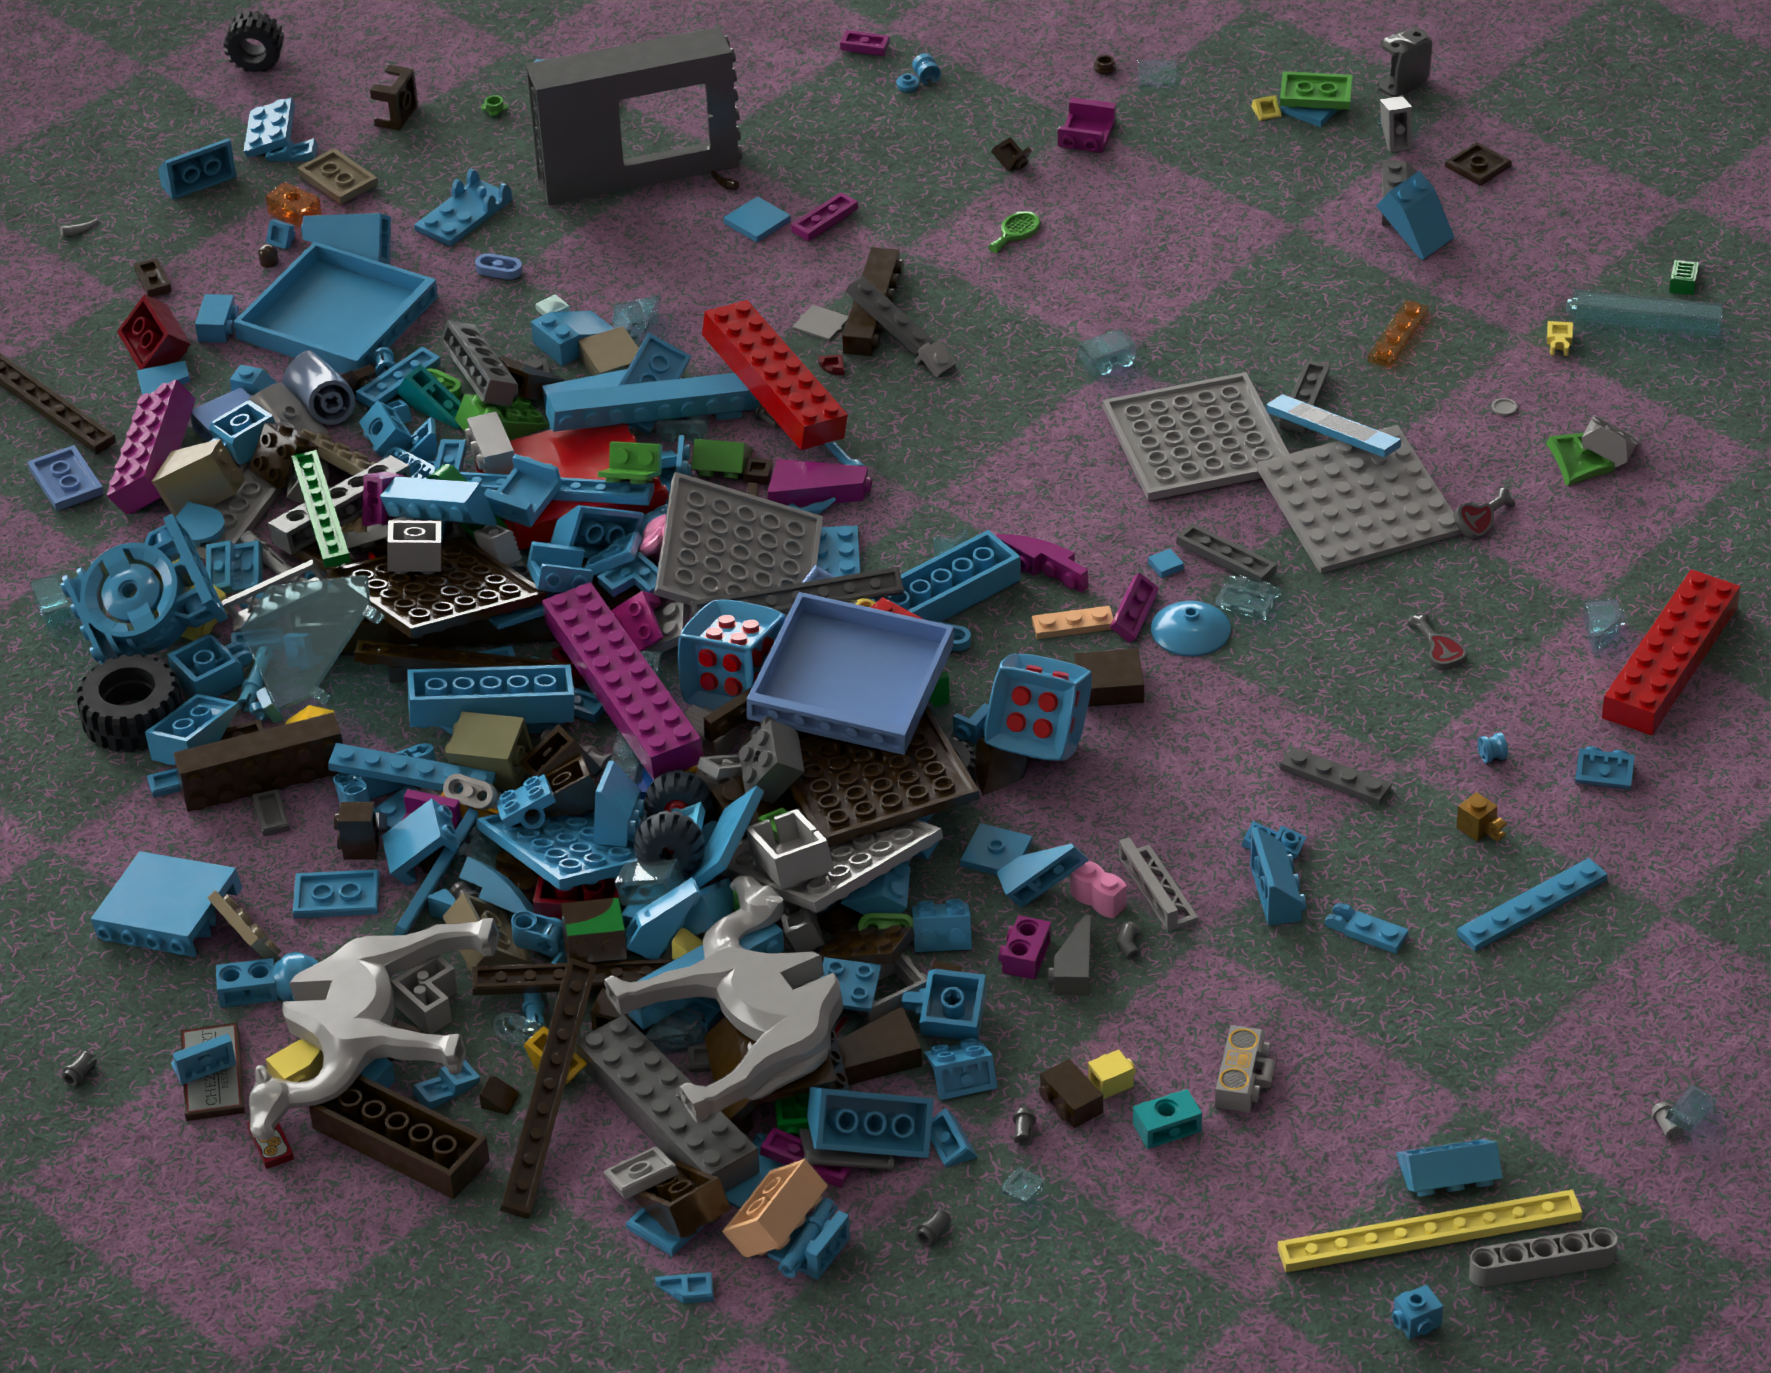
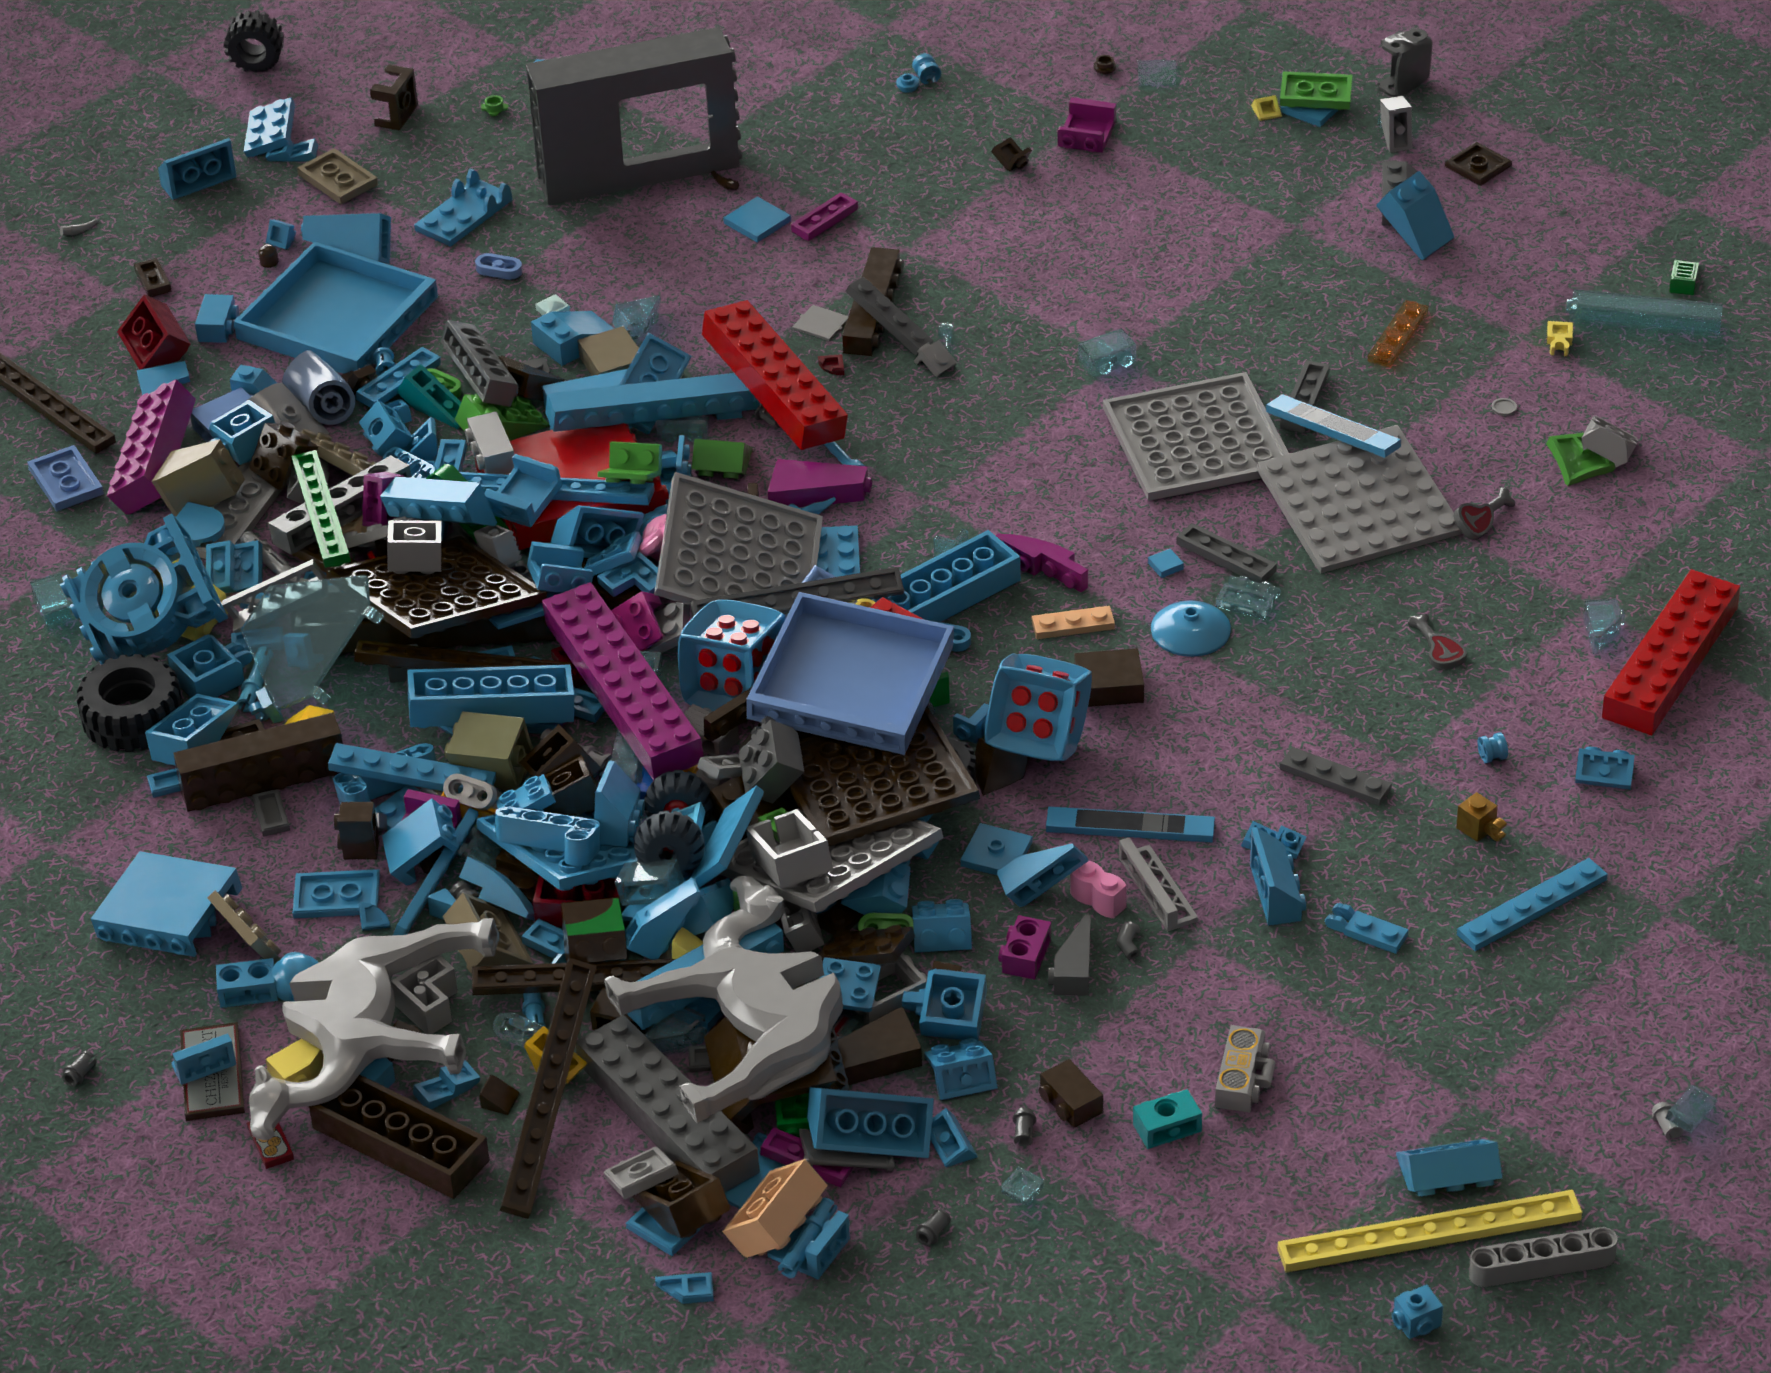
clear orange brick [265,182,322,228] -> none
dark azure piece [511,910,564,956] -> none
dark brown plate [743,458,773,484] -> none
magenta plate [840,30,890,56] -> none
bright green piece [988,211,1040,254] -> none
light yellow brick [1088,1050,1136,1099] -> none
magenta plate [1110,572,1159,643] -> none
none -> dark azure tile [358,902,390,931]
none -> dark azure beam [495,807,600,866]
none -> clear light blue hand [938,322,954,352]
none -> tile [1046,806,1215,842]

